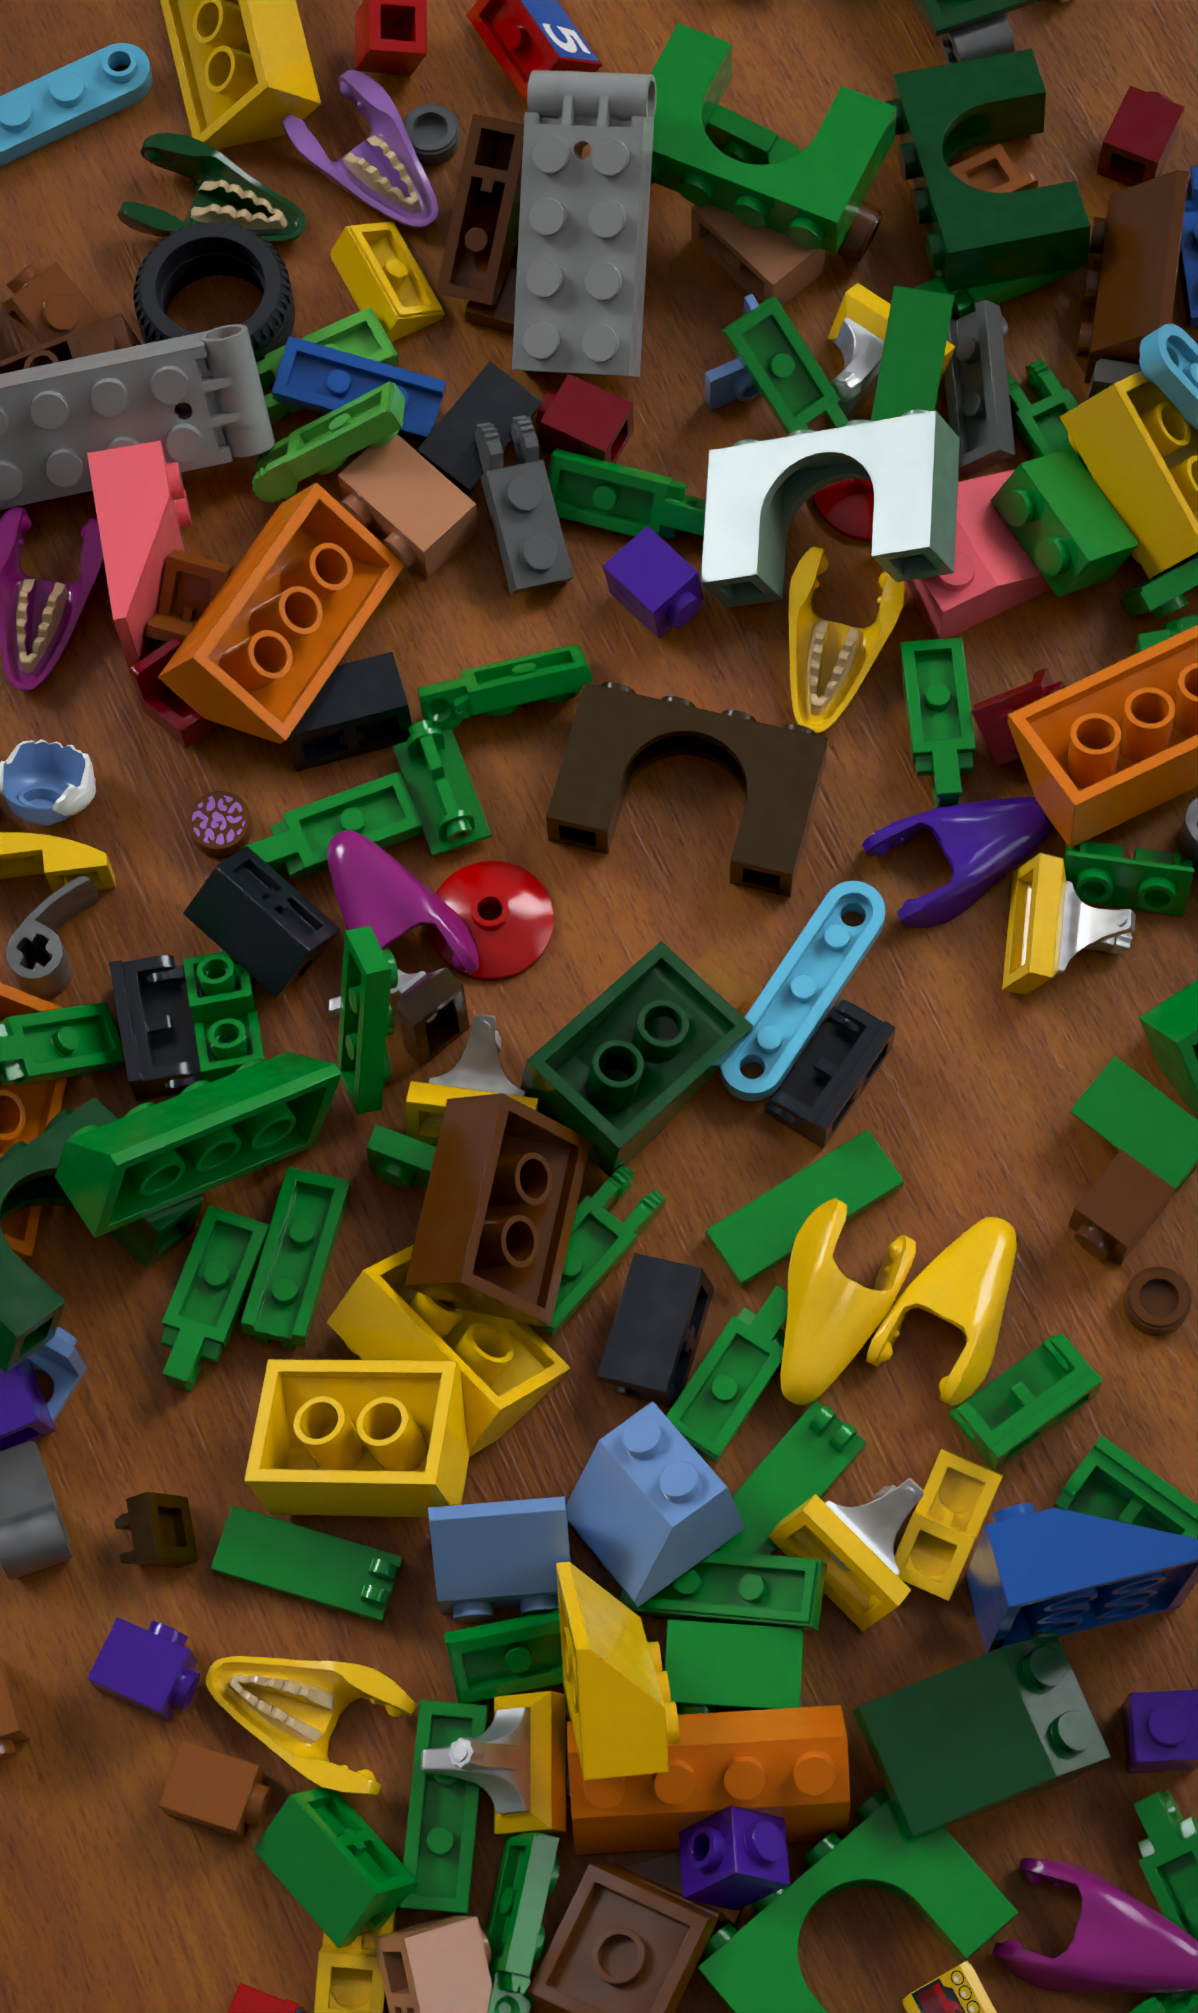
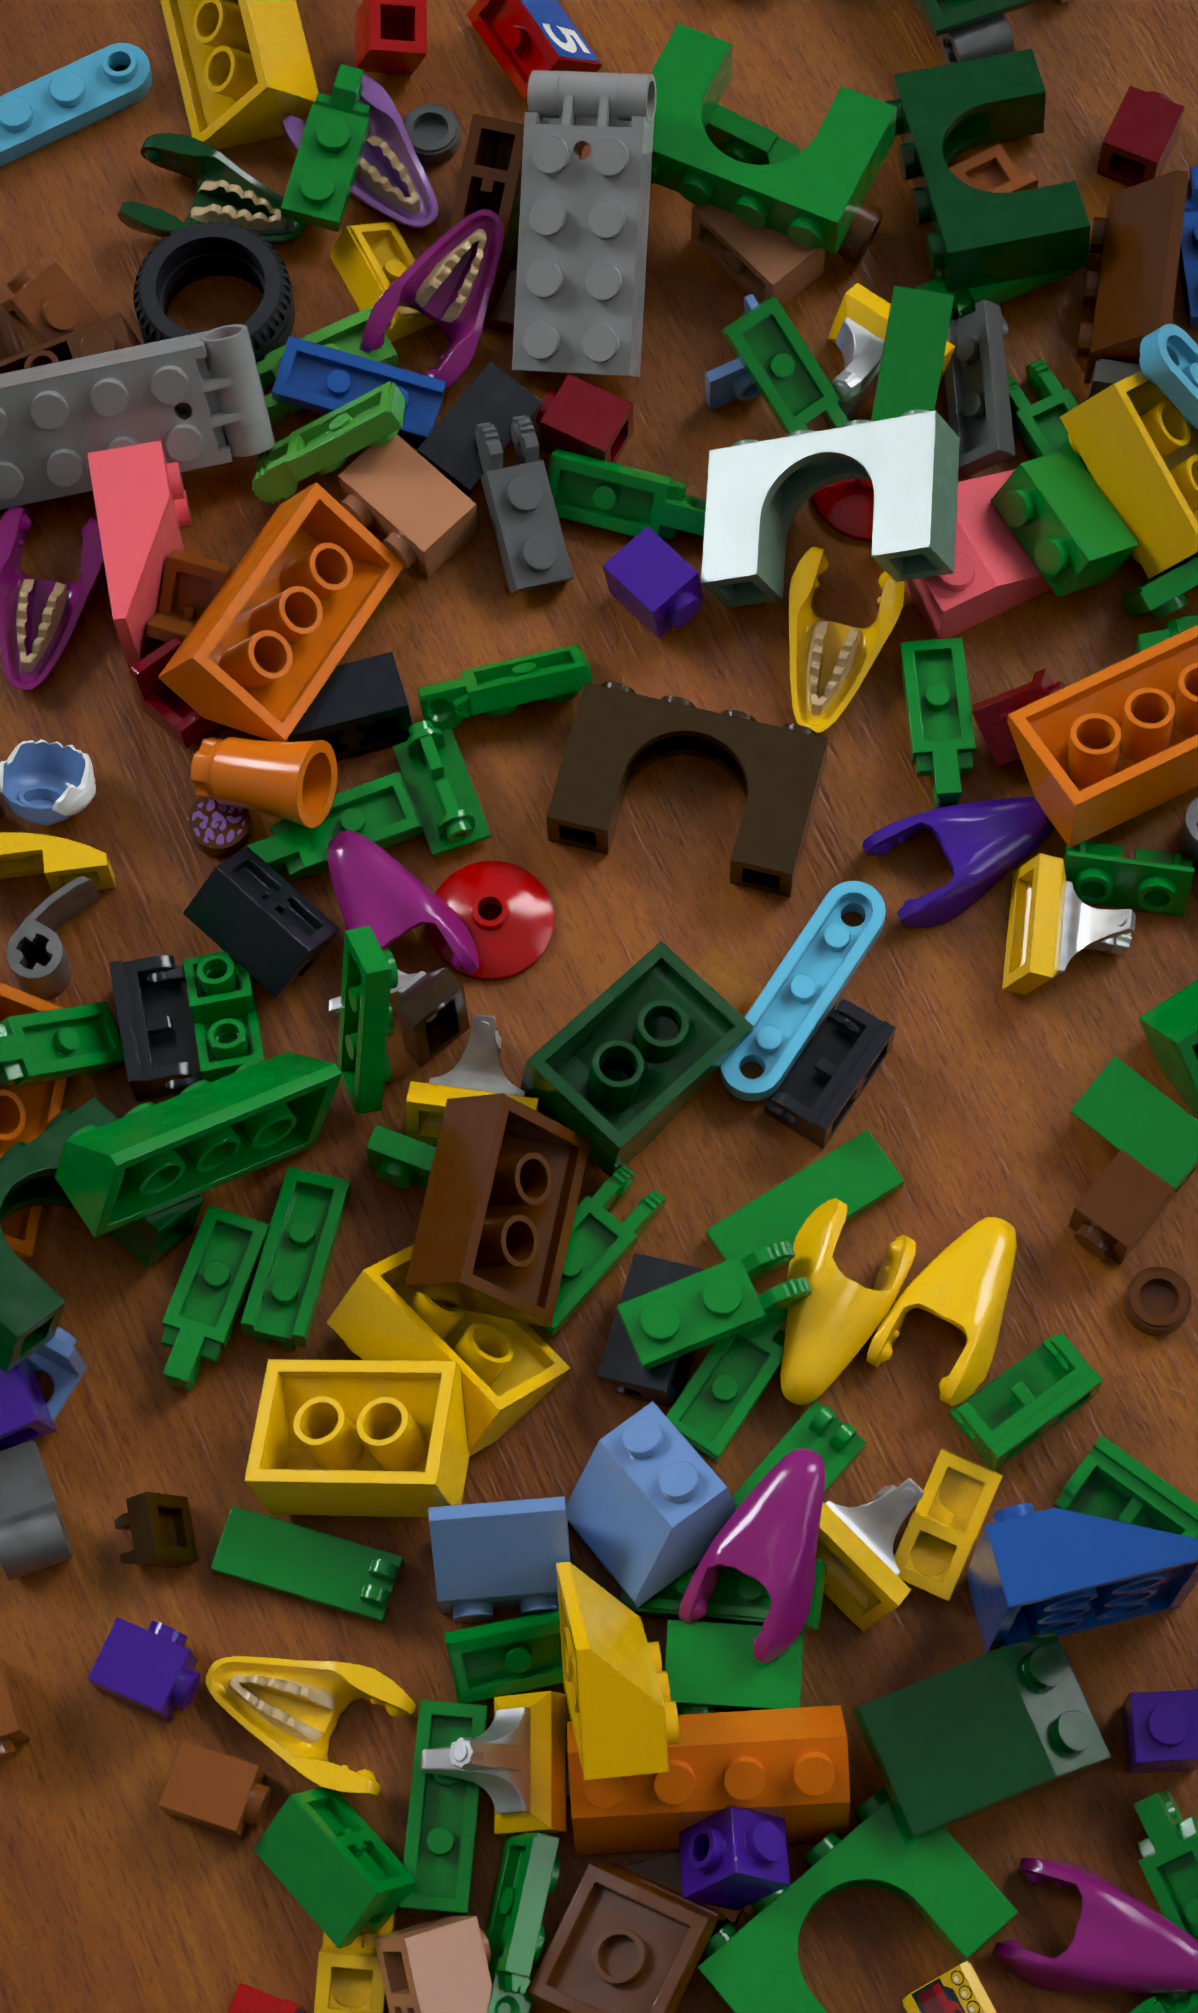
none -> orange plant [191,737,337,828]
none -> green hinge [281,64,370,232]
none -> magenta animal [359,209,504,388]
none -> green hinge [617,1240,812,1371]
none -> magenta animal [679,1448,825,1664]

